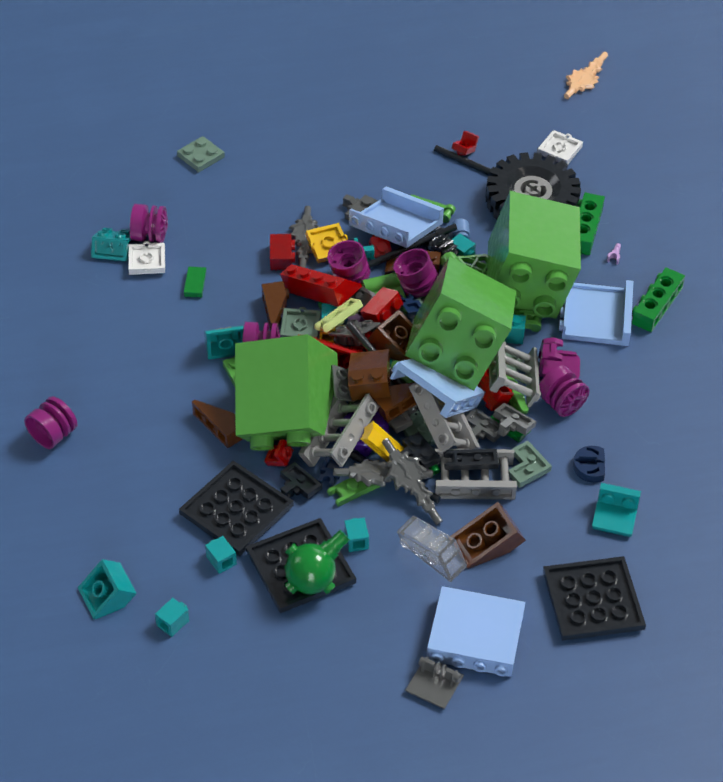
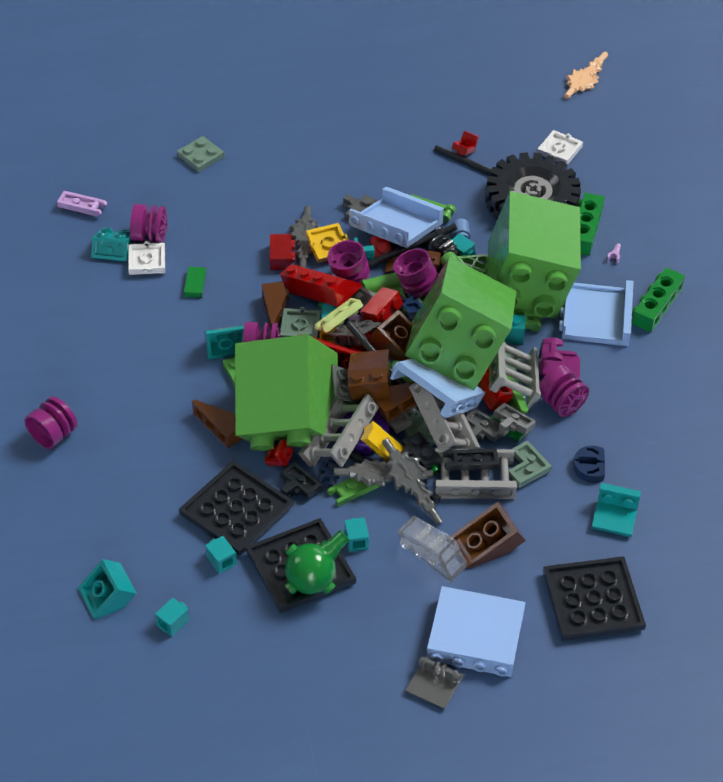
none -> lavender hinge [57,191,108,217]

